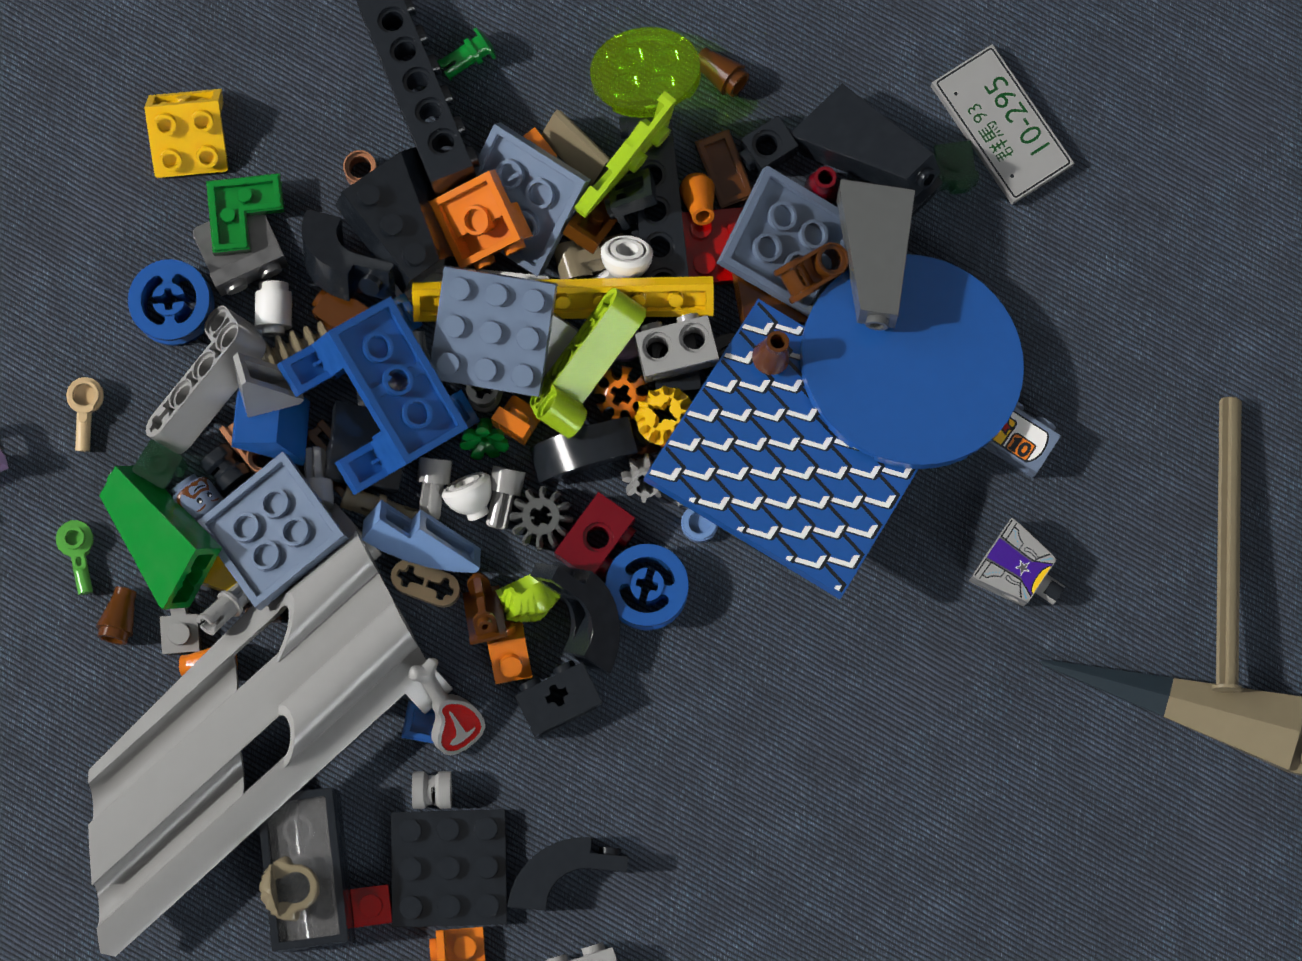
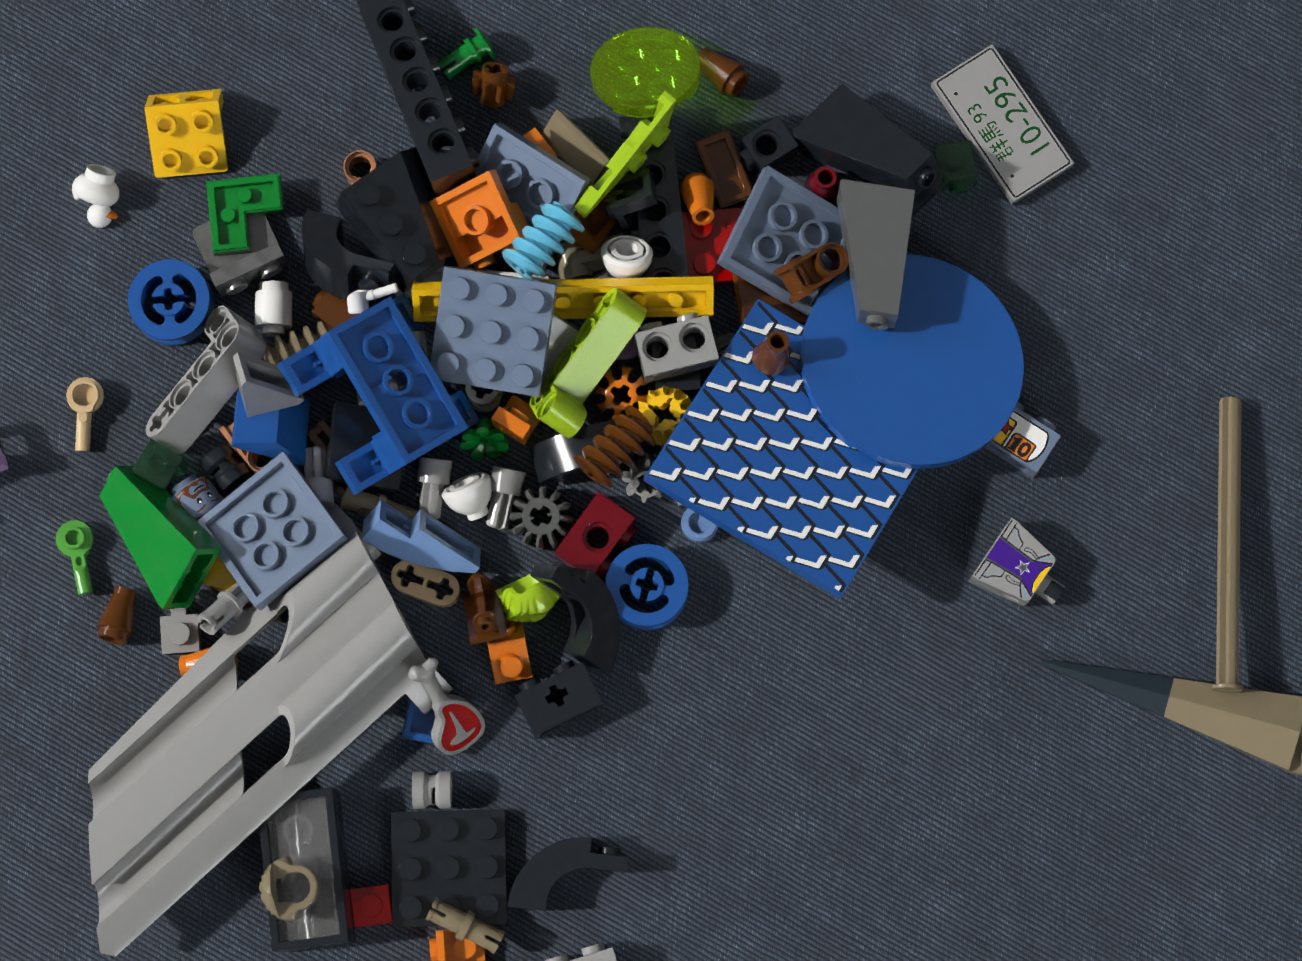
none -> white animal [72,164,119,228]
none -> white hand [347,283,399,314]
none -> dark tan pin [425,897,505,954]
none -> reddish brown gear [471,62,516,108]
none -> medium azure piece [502,201,585,280]
none -> reddish brown piece [573,405,656,488]

